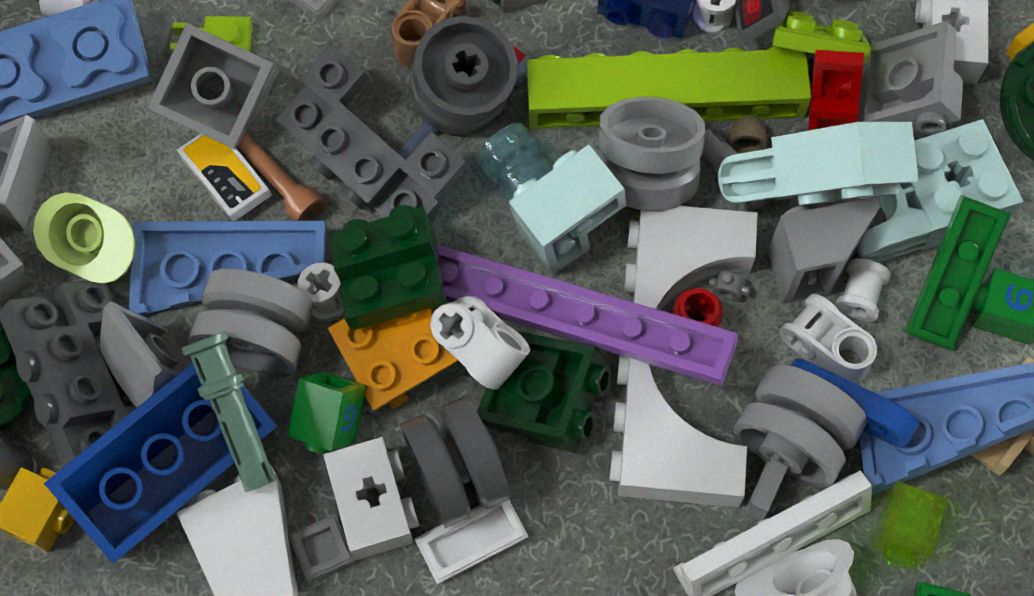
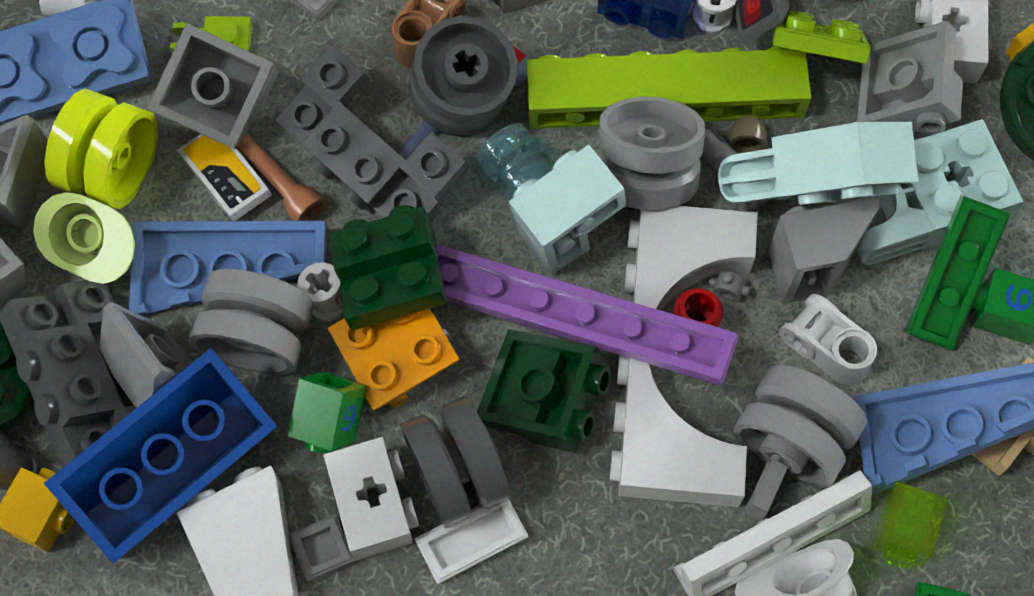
sand green pin [181,331,277,492] -> none
white piece [430,296,530,390] -> none
blue beam [790,358,920,448] -> none
red slope [808,50,864,131] -> none
white bush [835,259,891,322] -> none
none -> neon yellow wheel [44,89,158,209]

